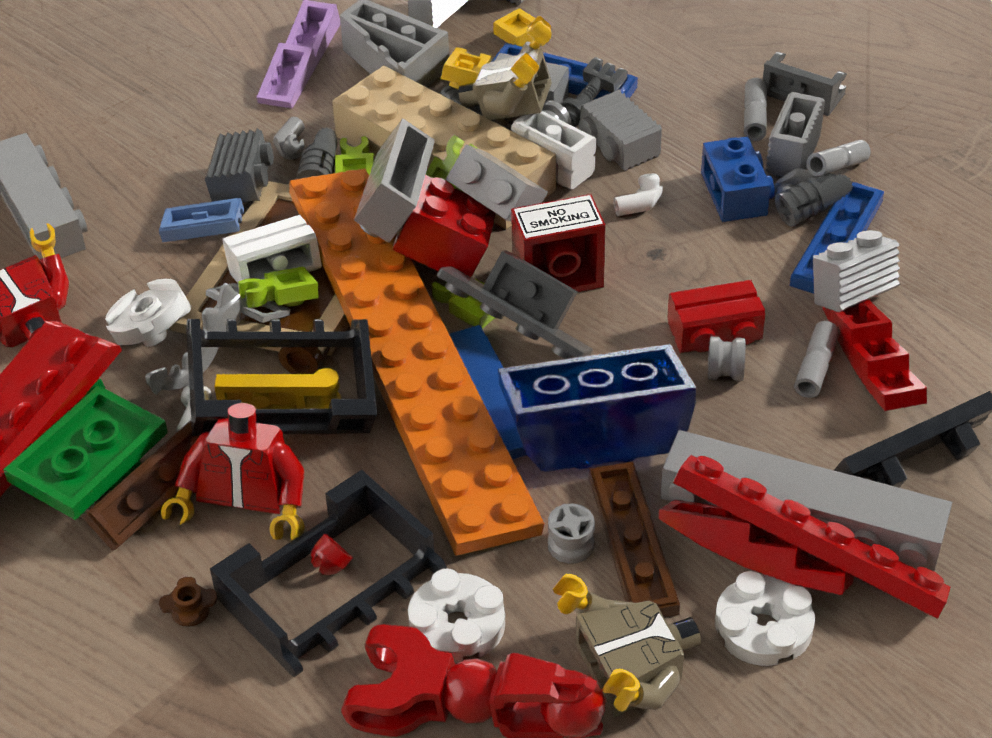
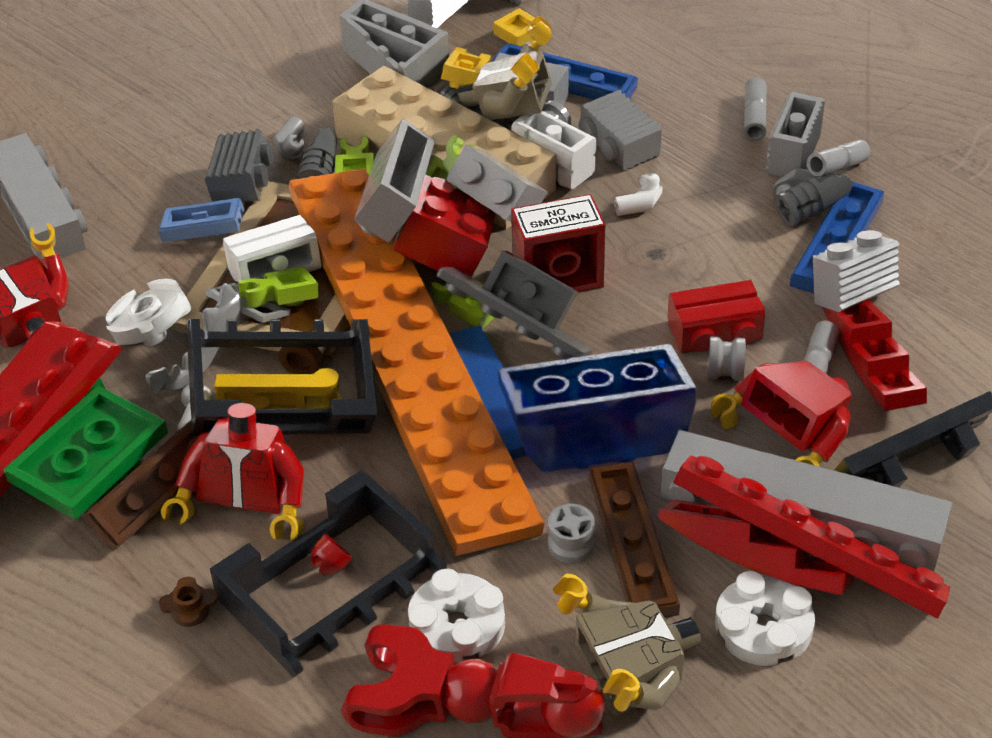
lavender slope [256,0,341,109] -> none
dark grey hinge [561,57,628,127] -> none
blue brick [701,136,775,222] -> none
dark grey hinge [763,52,847,116] -> none
none -> red torso [711,361,852,466]

